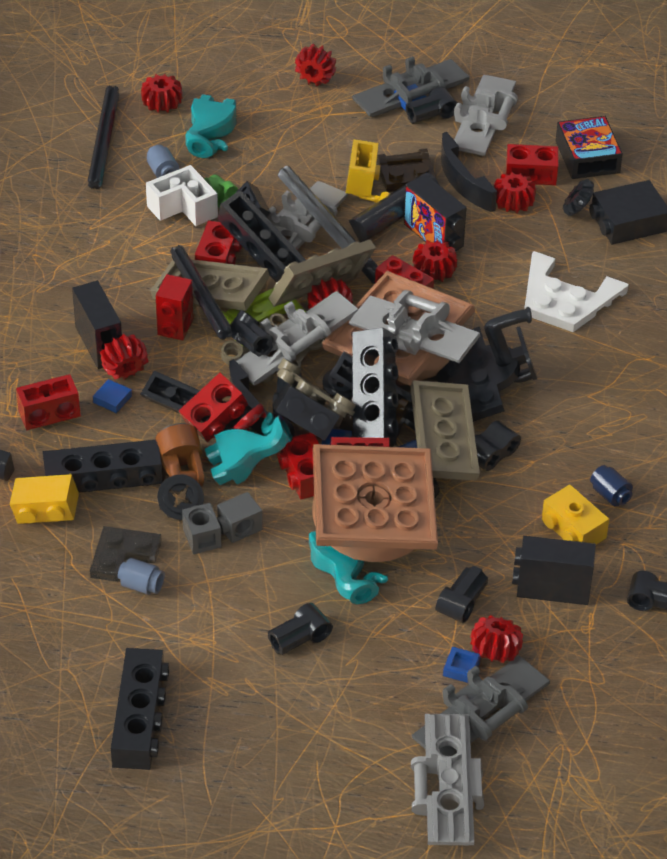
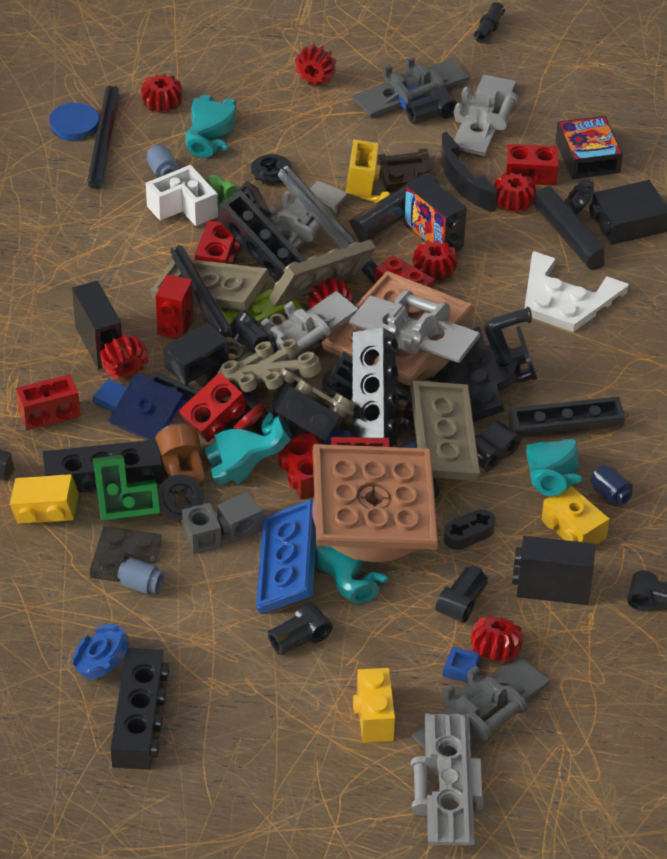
none -> blue tile [49,103,99,141]
none -> blue tile [73,624,129,680]
none -> green brick [93,455,160,520]
none -> clear blue plate [108,373,186,440]
none -> black brick [163,322,229,388]
none -> dark tan plant [218,339,322,392]
none -> black gear [251,154,292,185]
none -> blue tile [256,499,316,614]
none -> yellow brick [353,668,395,743]
none -> black beam [444,510,495,550]
none -> black pin [474,2,505,43]
none -> black brick [508,396,625,437]
none -> teal hips [526,439,582,496]
none -> black brick [533,186,605,270]

